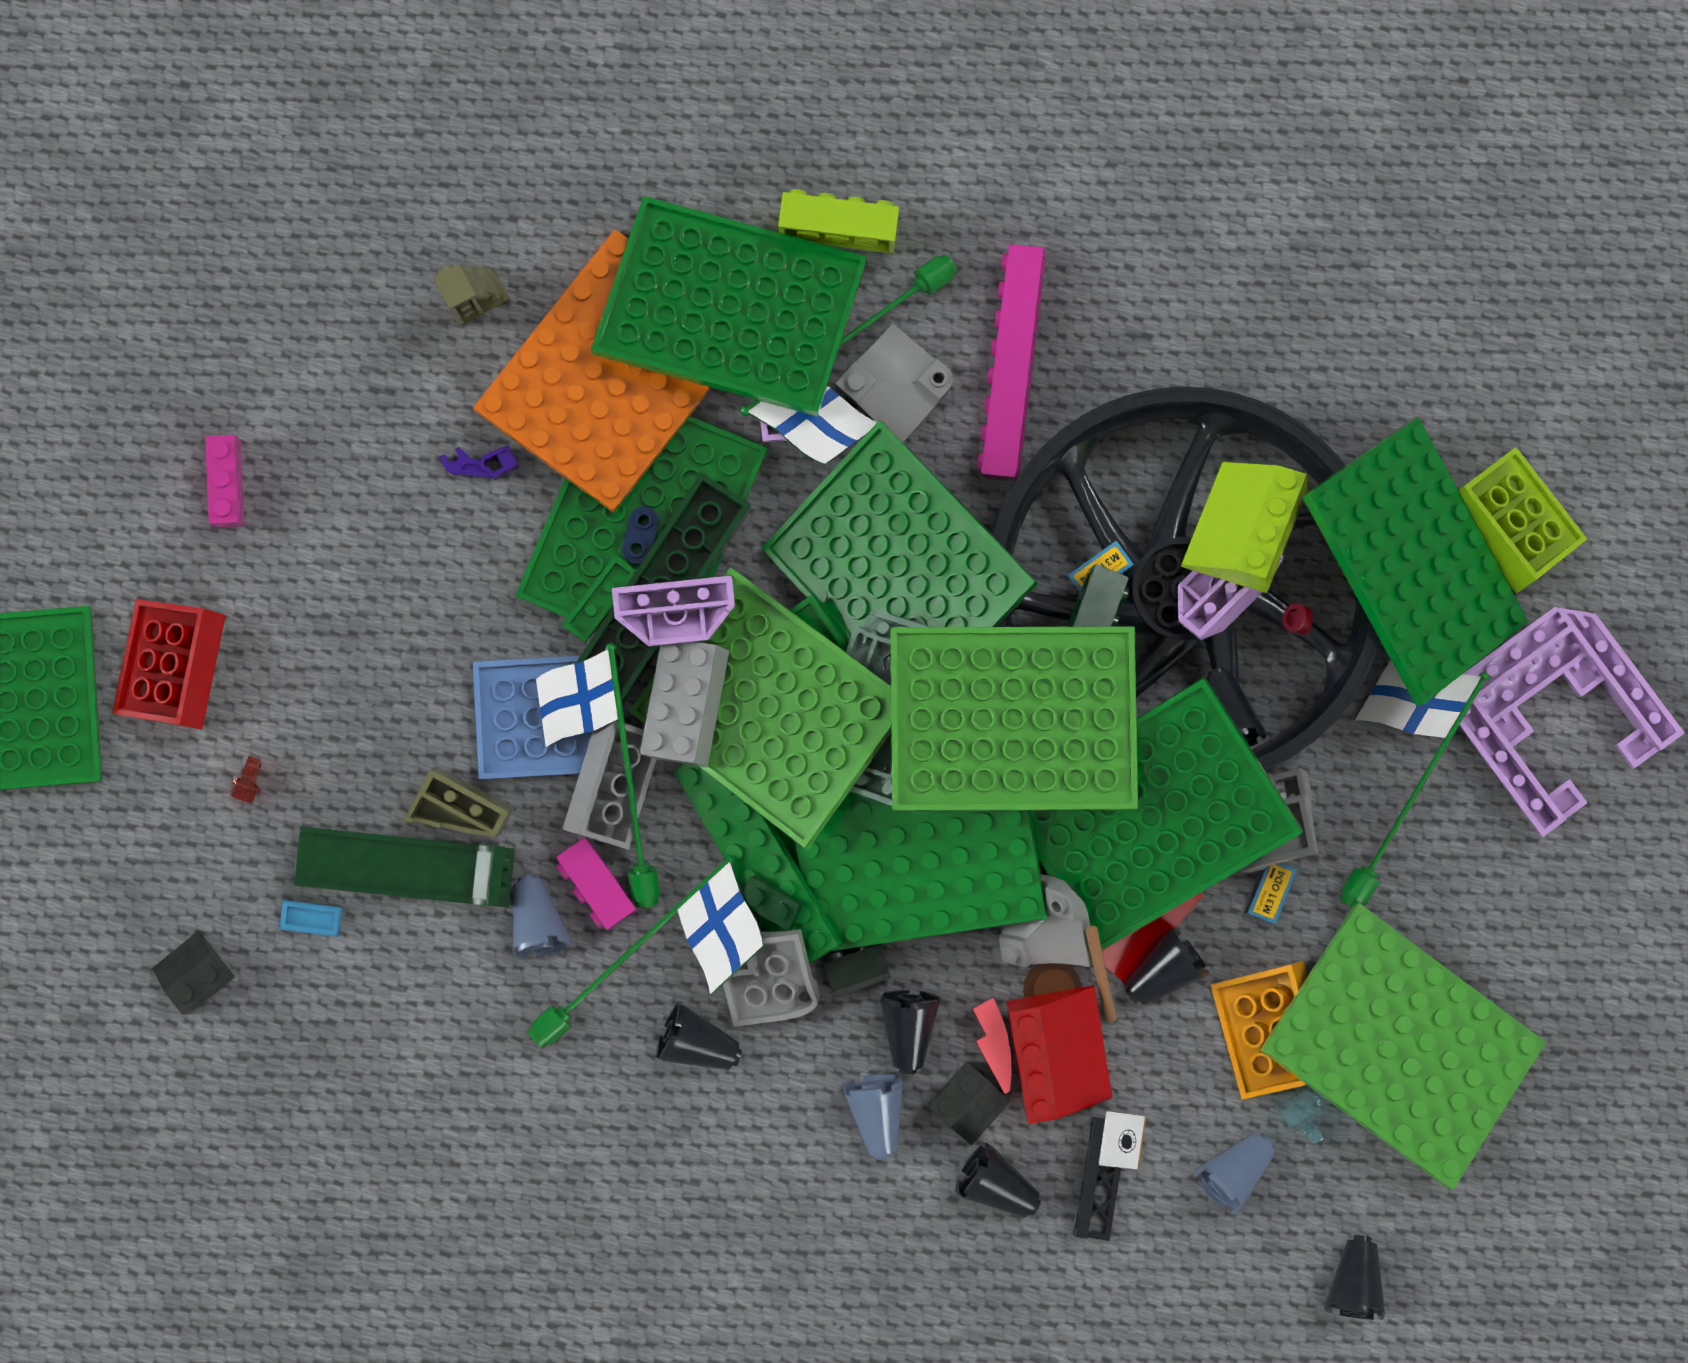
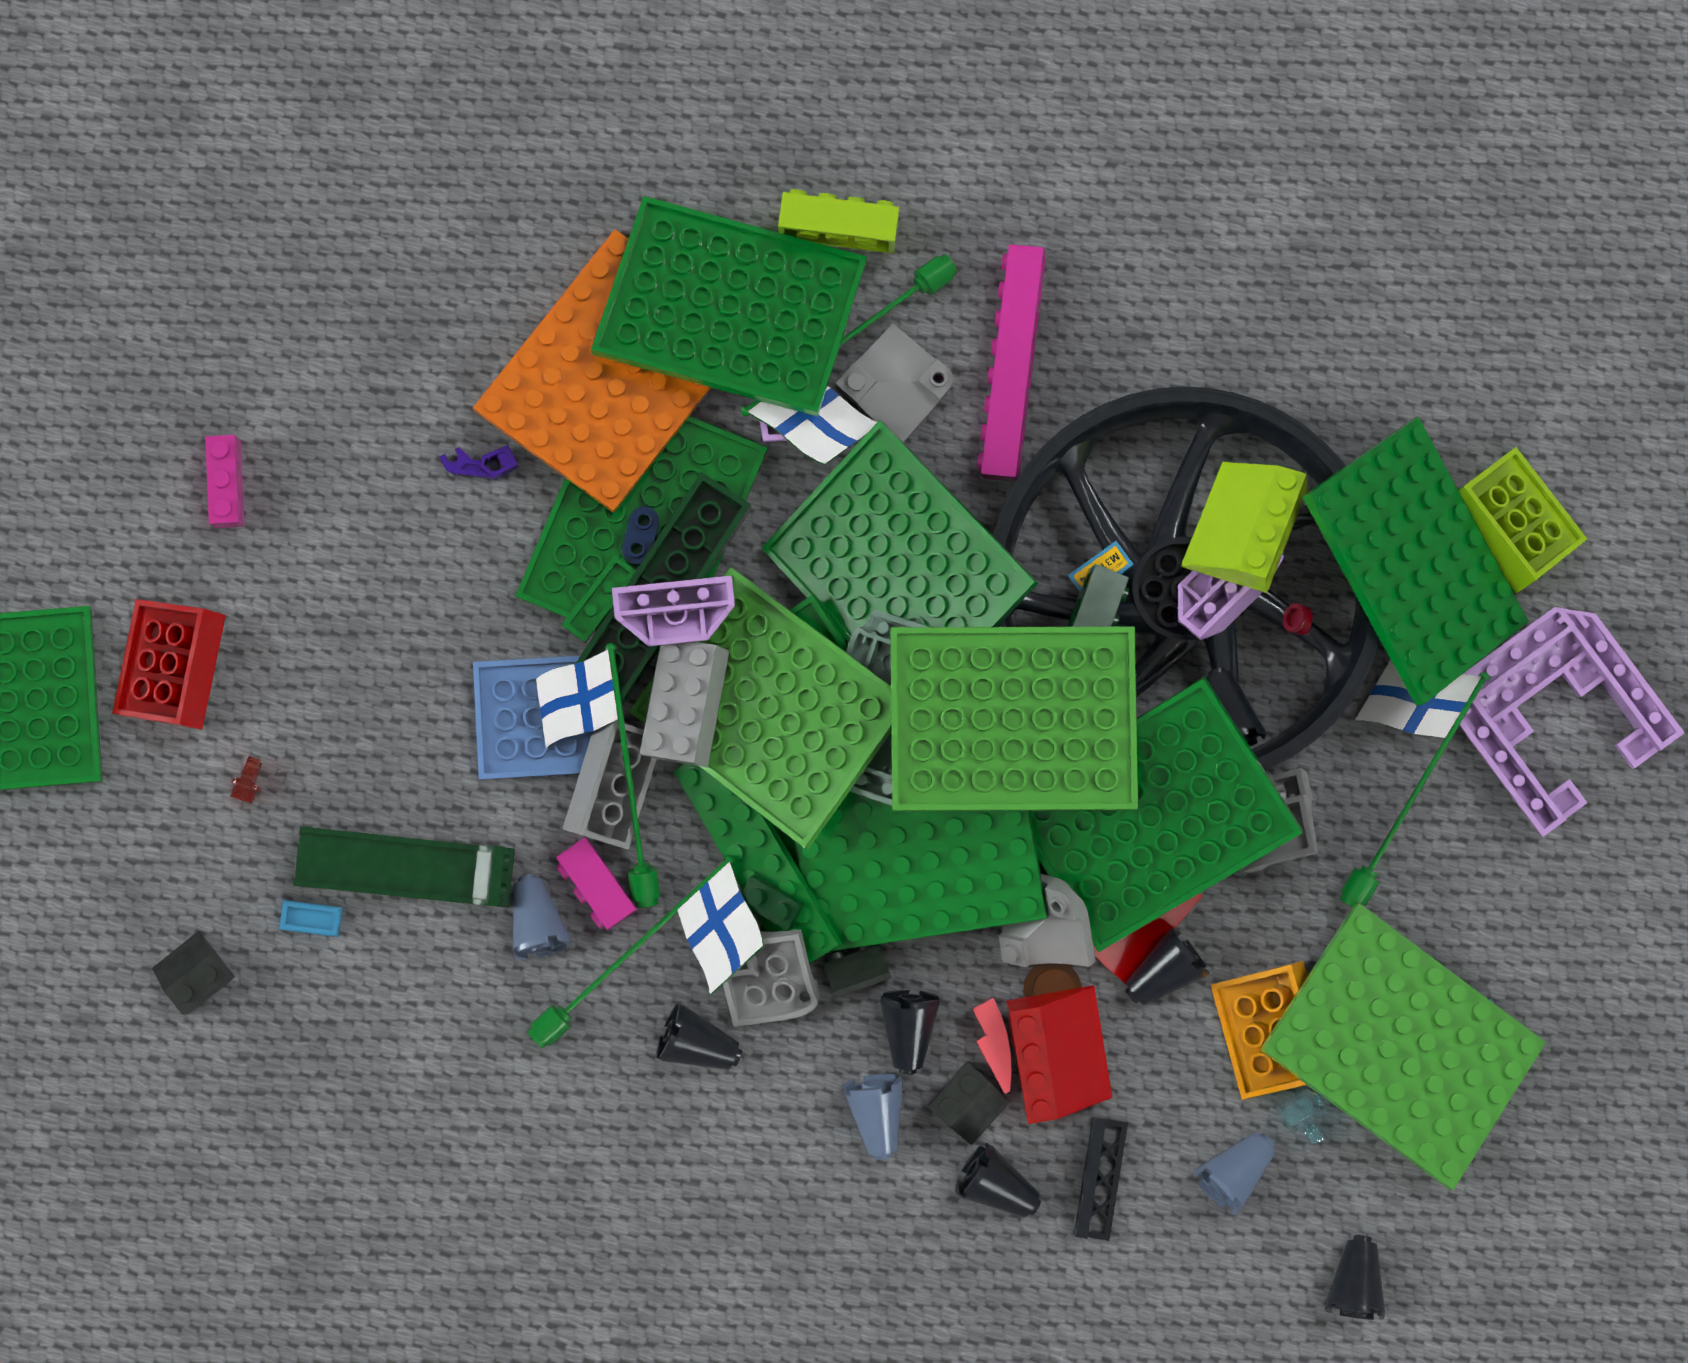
olive wedge [403,766,515,838] -> none
olive wedge [433,264,510,326] -> none
medium nougat bar [1086,926,1117,1022] -> none
white sticker [1099,1111,1146,1170] -> none
tile [1247,863,1297,925] -> none

